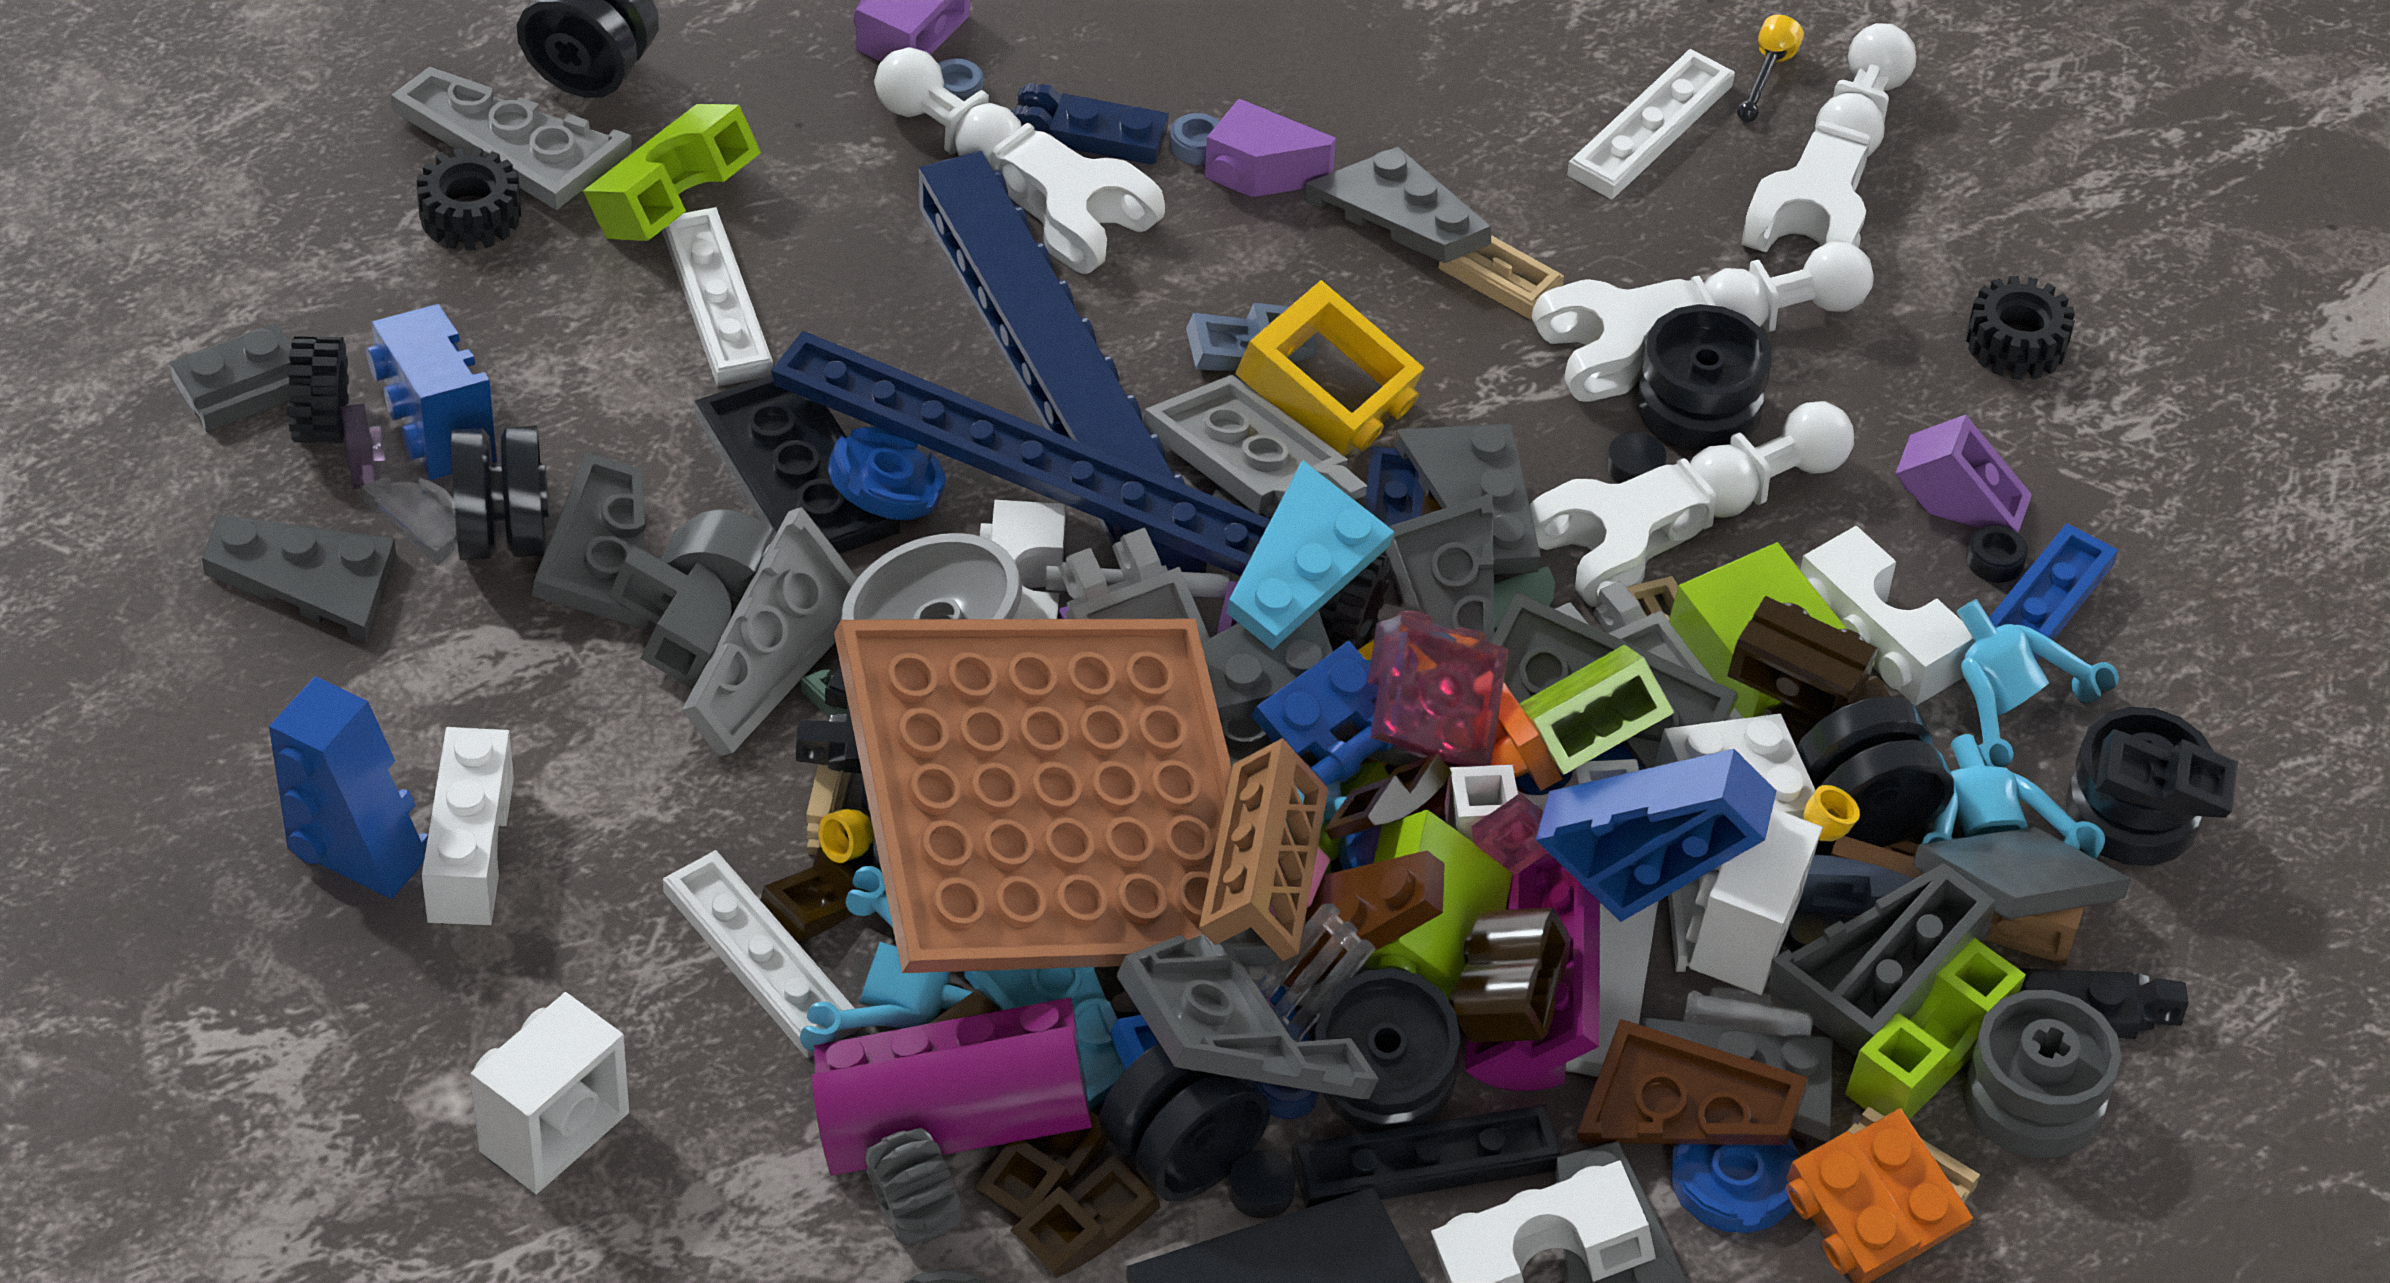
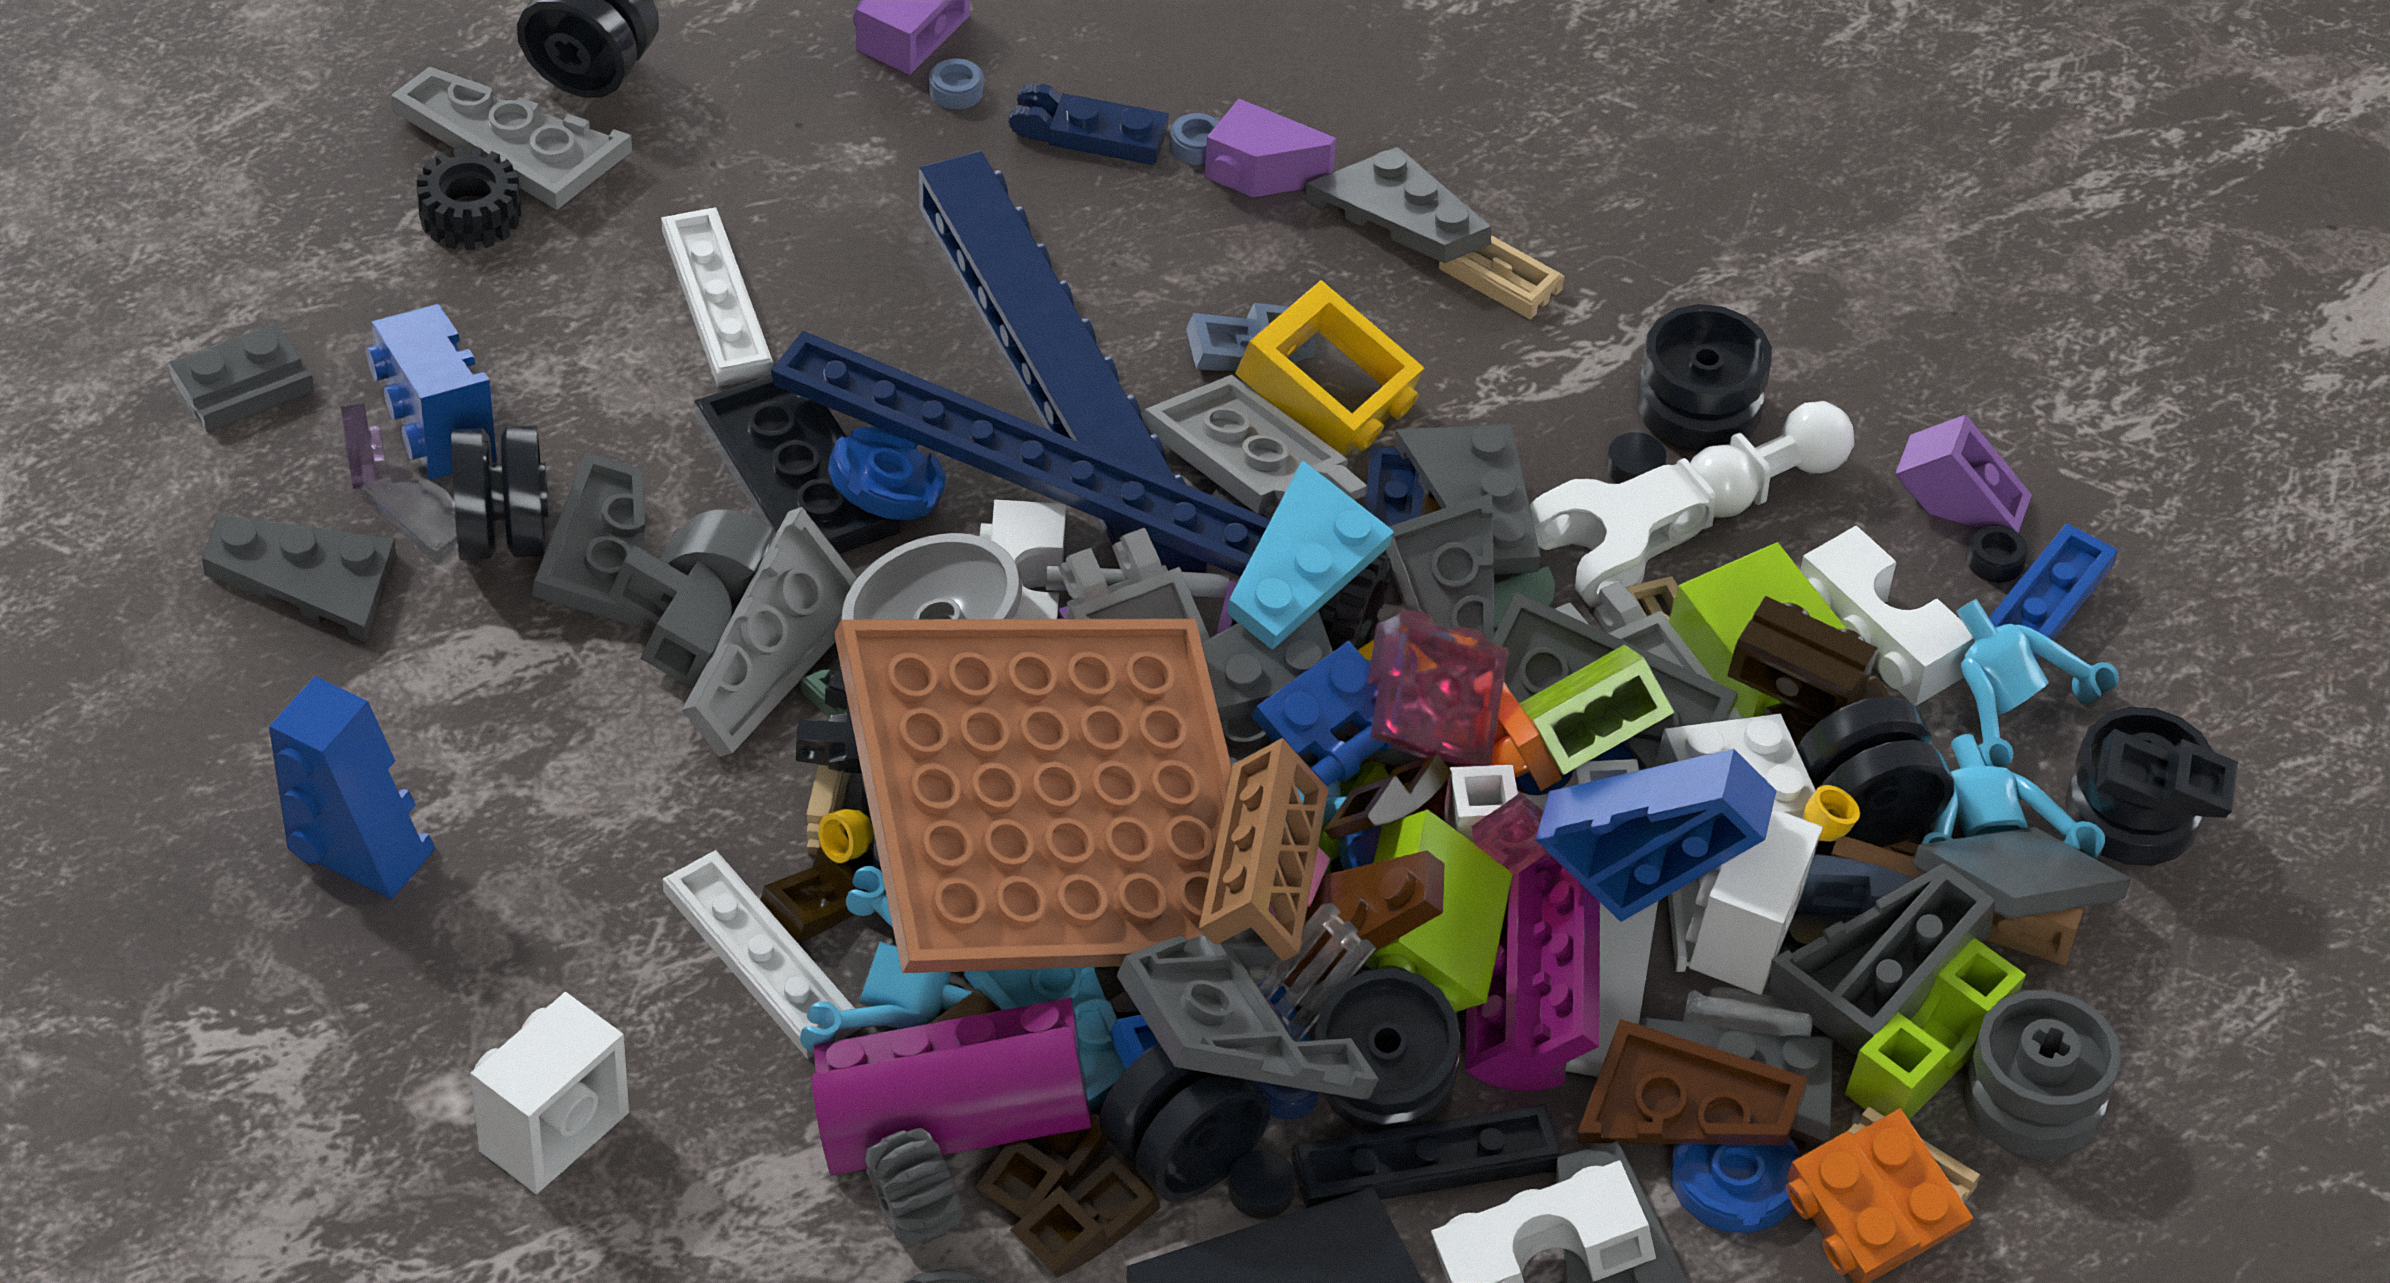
black tyre [287,336,349,443] -> none
white arch [422,727,514,925] -> none
lime arch [583,104,761,241] -> none
white piece [874,47,1165,274] -> none
dark brown brick [1449,907,1570,1043] -> none
white piece [1532,242,1874,402] -> none
white tile [1567,49,1735,200] -> none
hinge [1737,15,1804,122] -> none
white piece [1741,23,1917,252] -> none
black tyre [1966,276,2075,380] -> none
black hinge [2018,968,2189,1039] -> none

